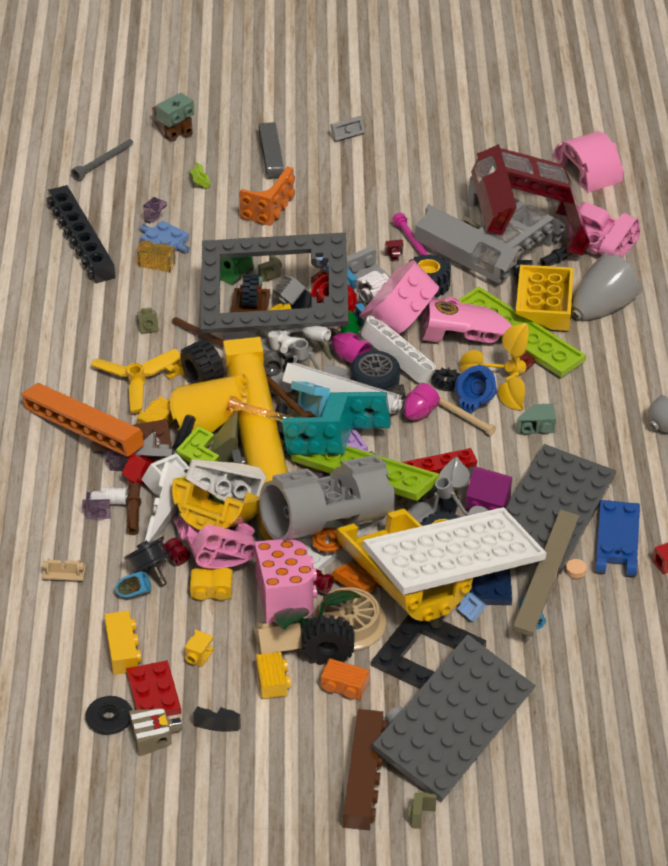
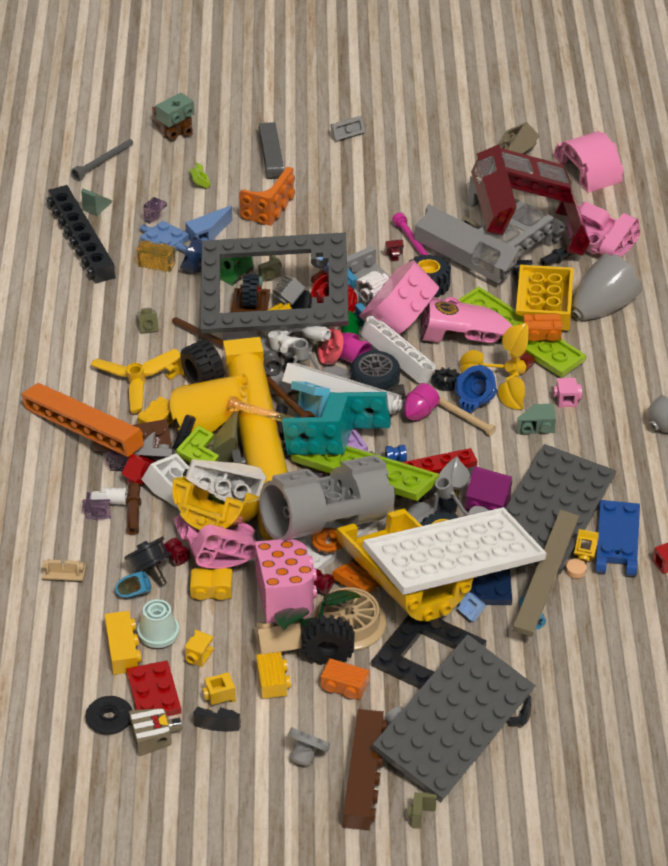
white wedge [145,461,187,543] -> none
none -> sand green slope [81,188,112,216]
none -> light aqua piece [137,599,179,648]
none -> dark blue cylinder [179,237,202,273]
none -> medium blue slope [185,205,232,241]
none -> yellow brick [202,672,236,705]
none -> light grey plate [287,727,331,766]
none -> coral tile [318,328,344,365]
none -> blue wheel [385,445,407,462]
none -> dark tan wedge [491,122,540,173]
none -> black bar [509,695,531,726]
none -> orange brick [523,314,562,341]
none -> bright pink brick [553,378,582,407]
none -> yellow window [574,529,599,562]

